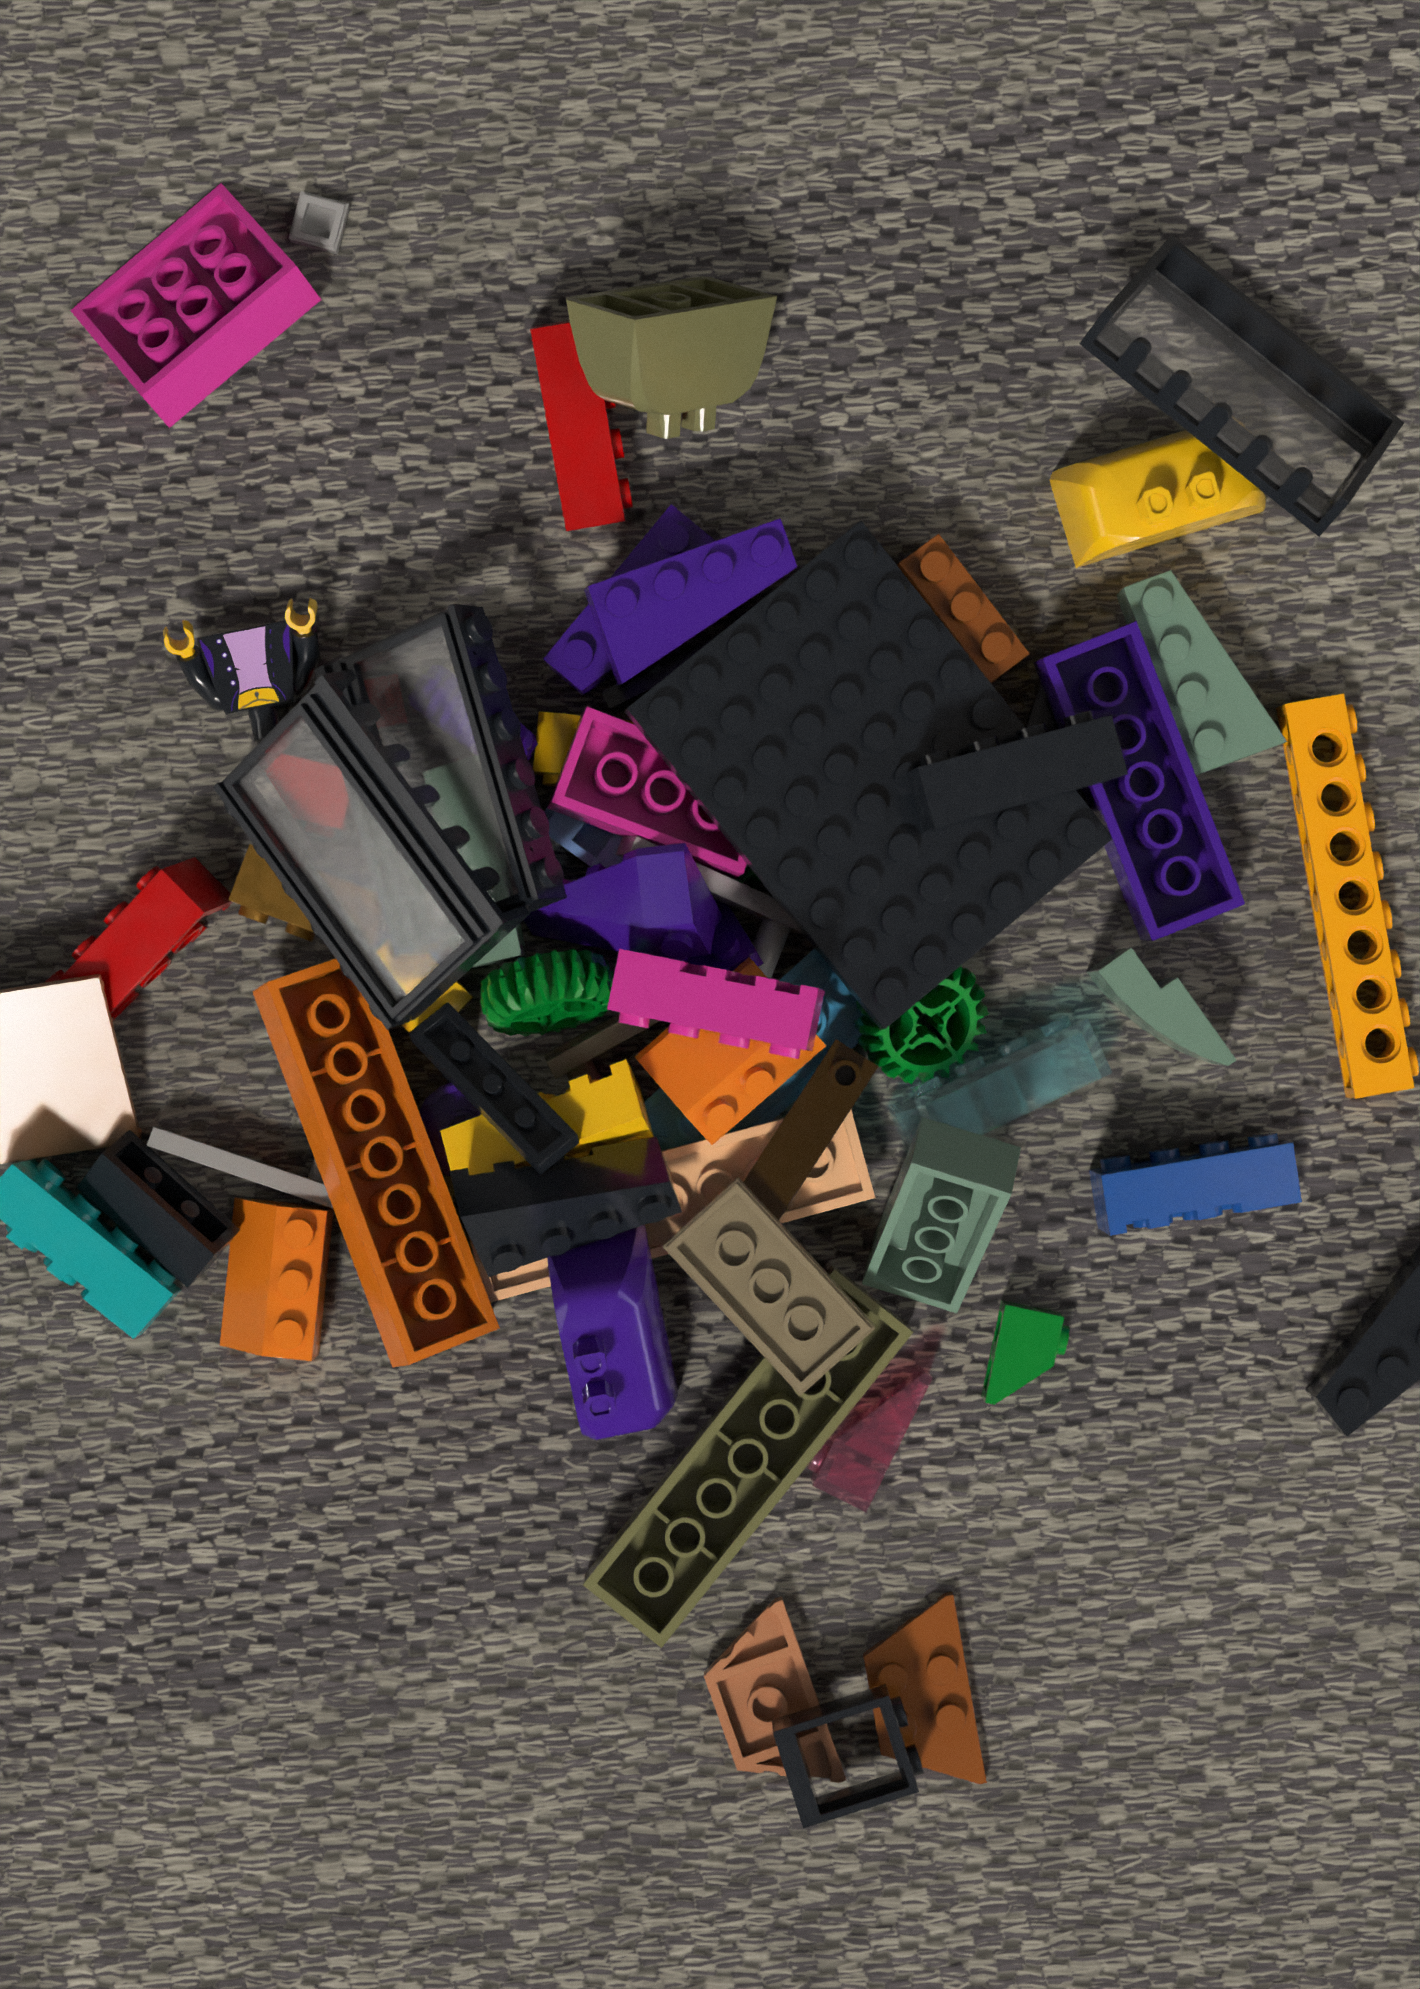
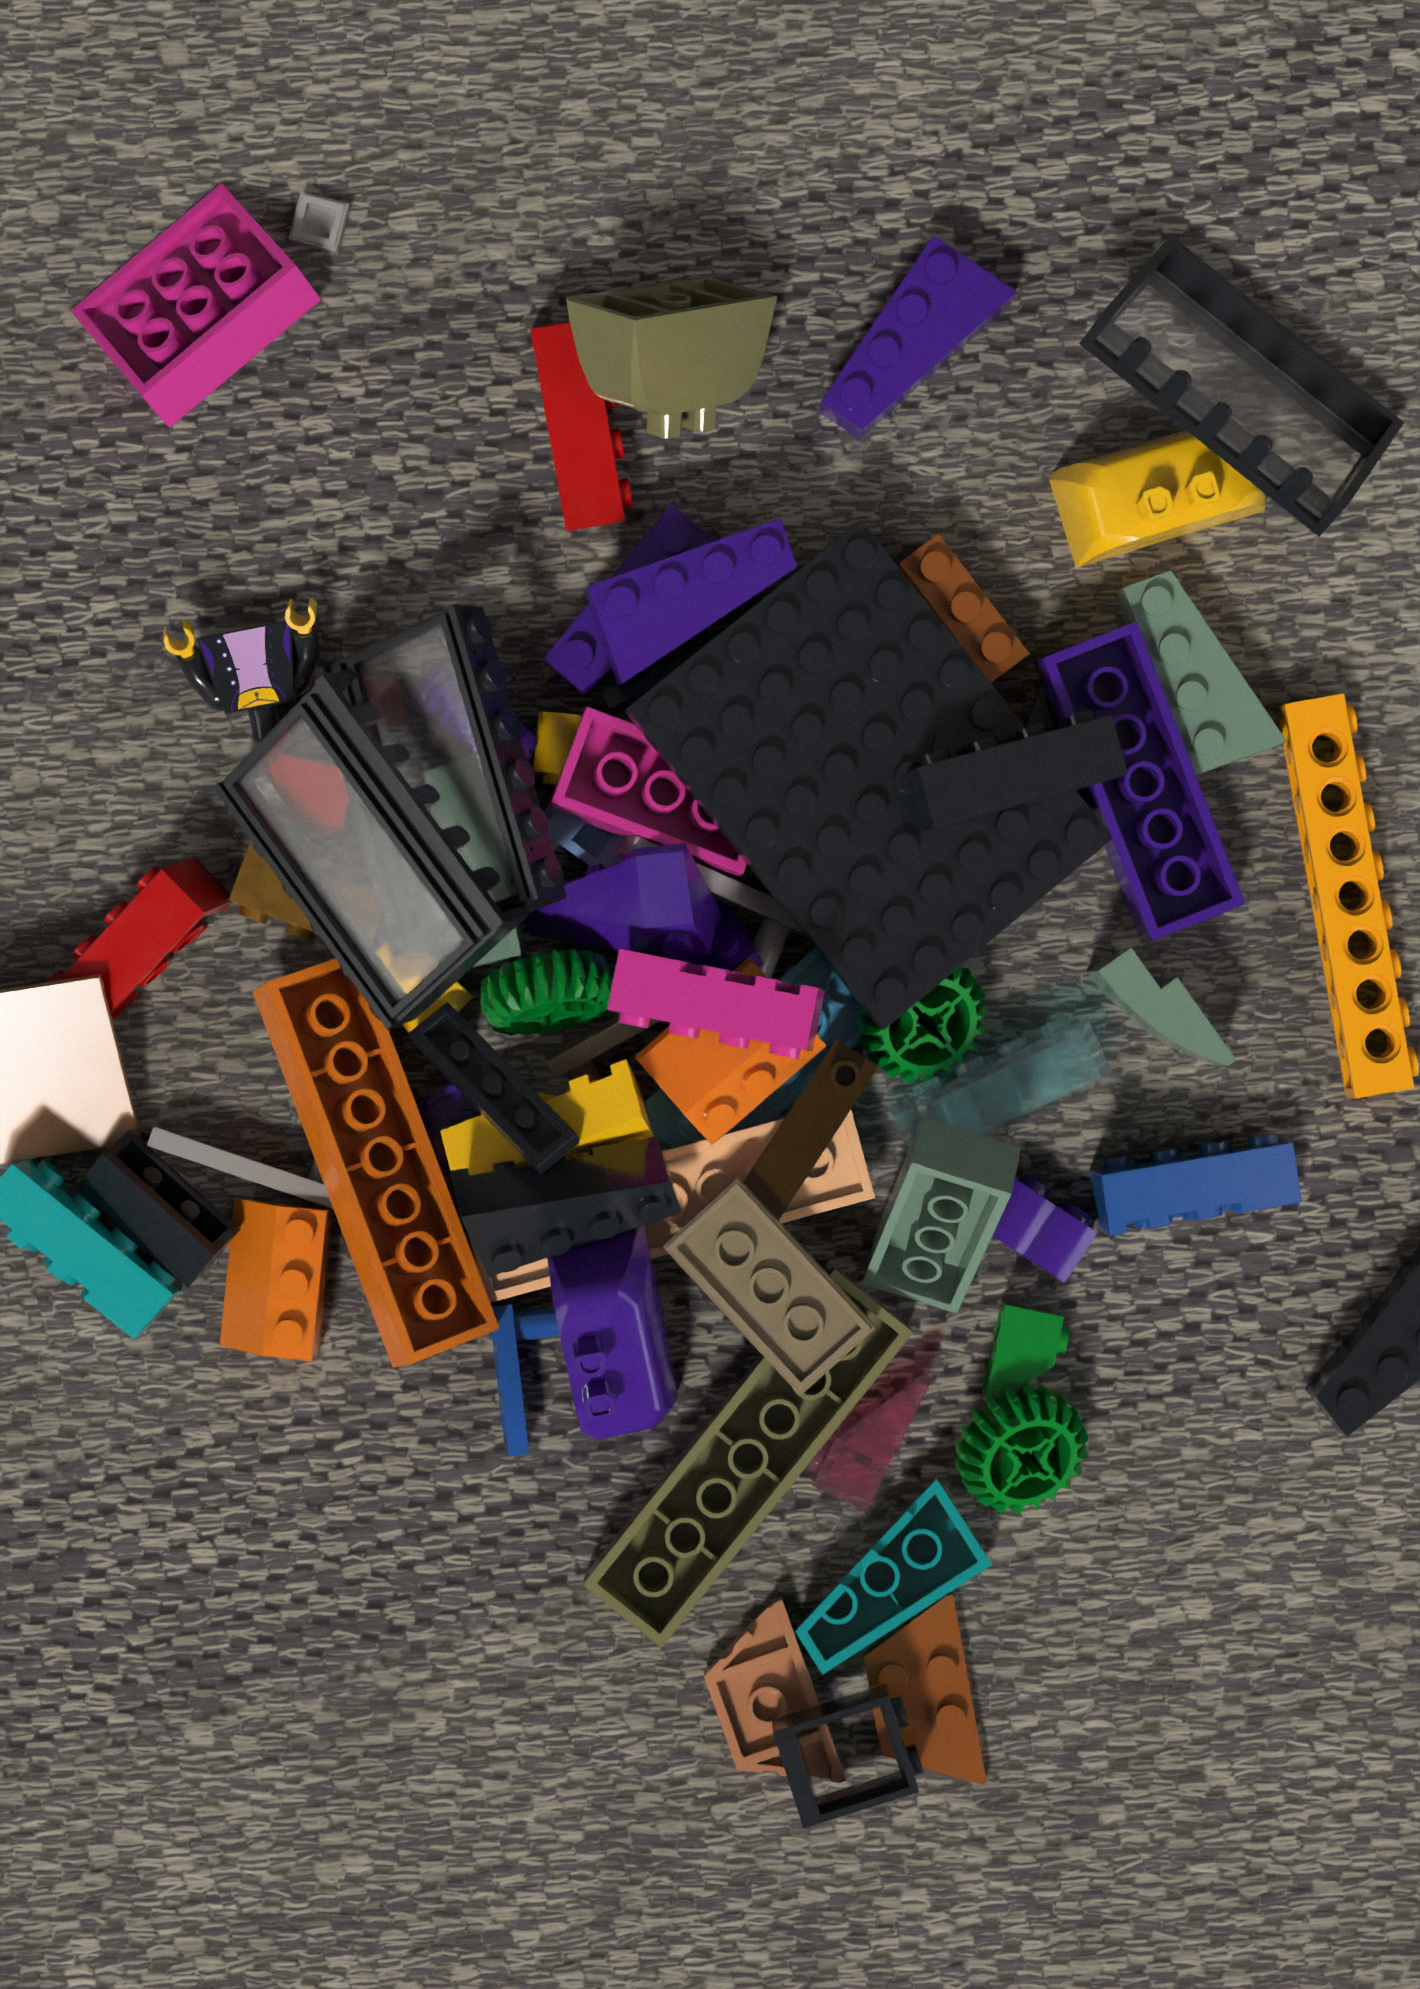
none -> blue piece [491,1300,560,1456]
none -> teal wedge [795,1477,992,1675]
none -> dark purple wedge [819,235,1017,440]
none -> green gear [954,1383,1089,1515]
none -> dark purple brick [993,1174,1097,1283]

